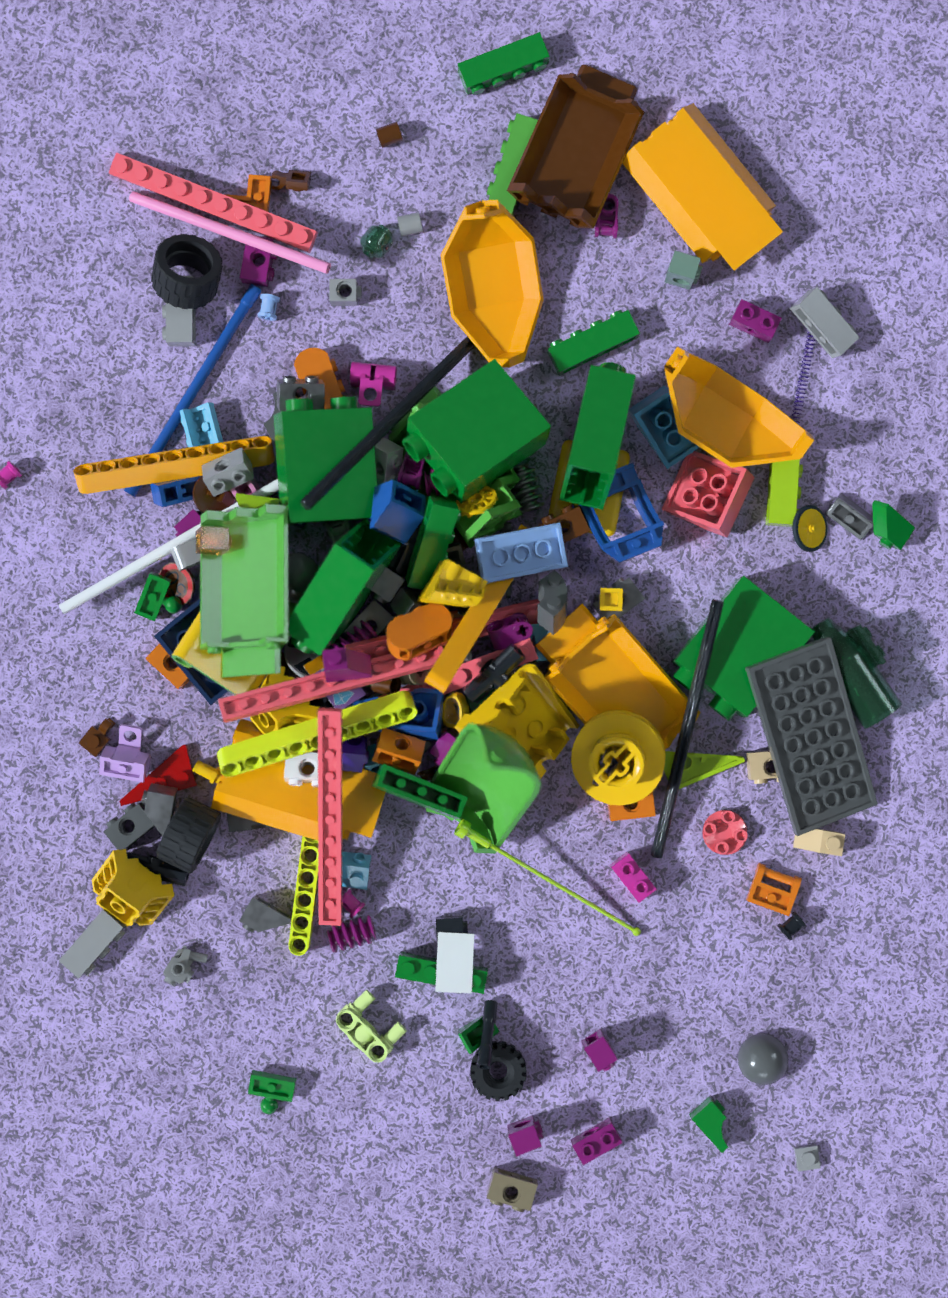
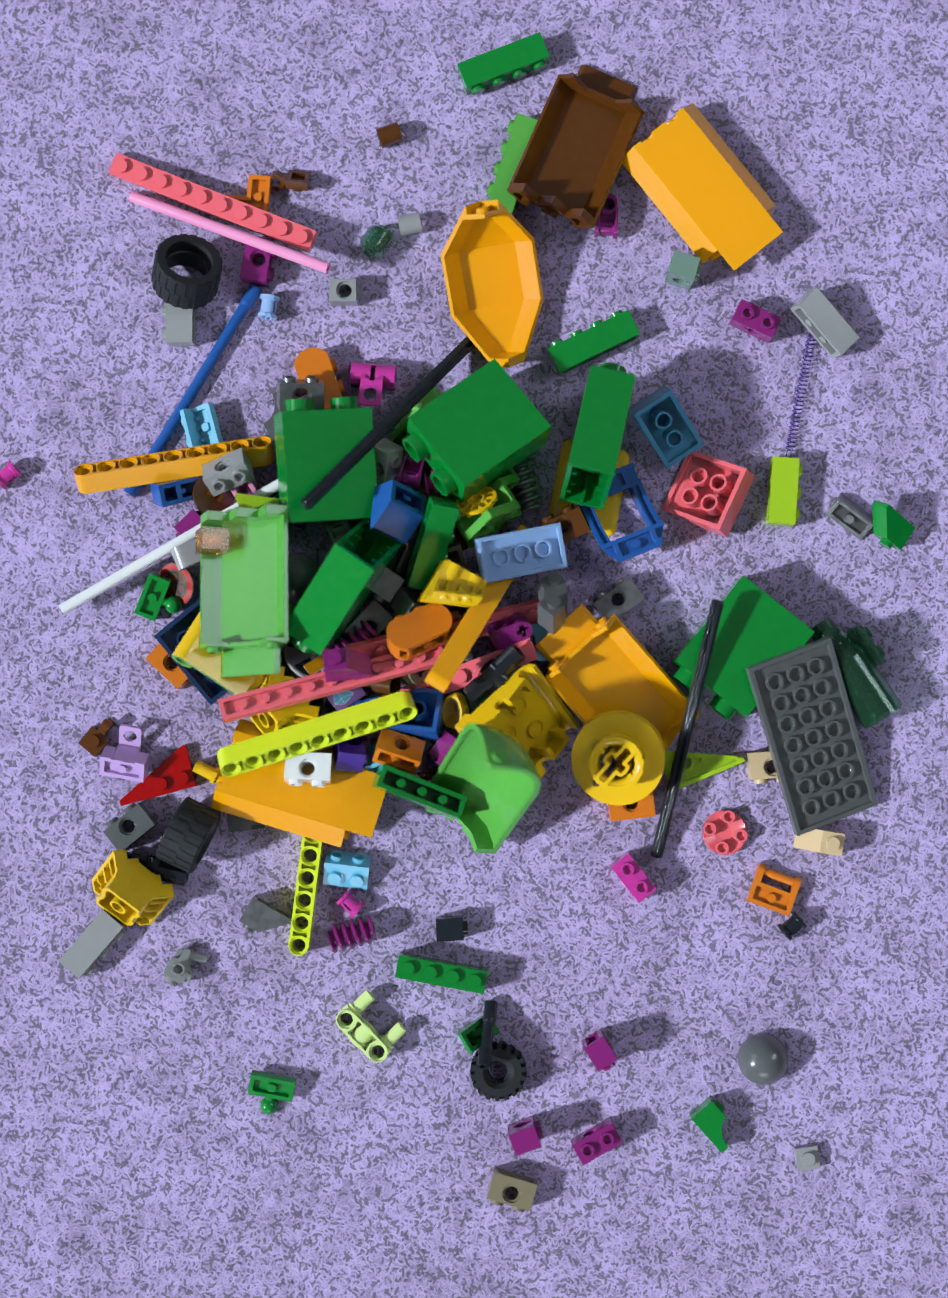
flat silver slope [142,783,178,836] -> none
coral plate [318,708,342,926] -> none
white sticker [435,932,474,993] -> none
lime piece [454,819,641,936] -> none
yellow plate [599,588,623,612] -> none
light orange panel [664,346,814,468] -> none
yellow wheel [792,505,827,552] -> none

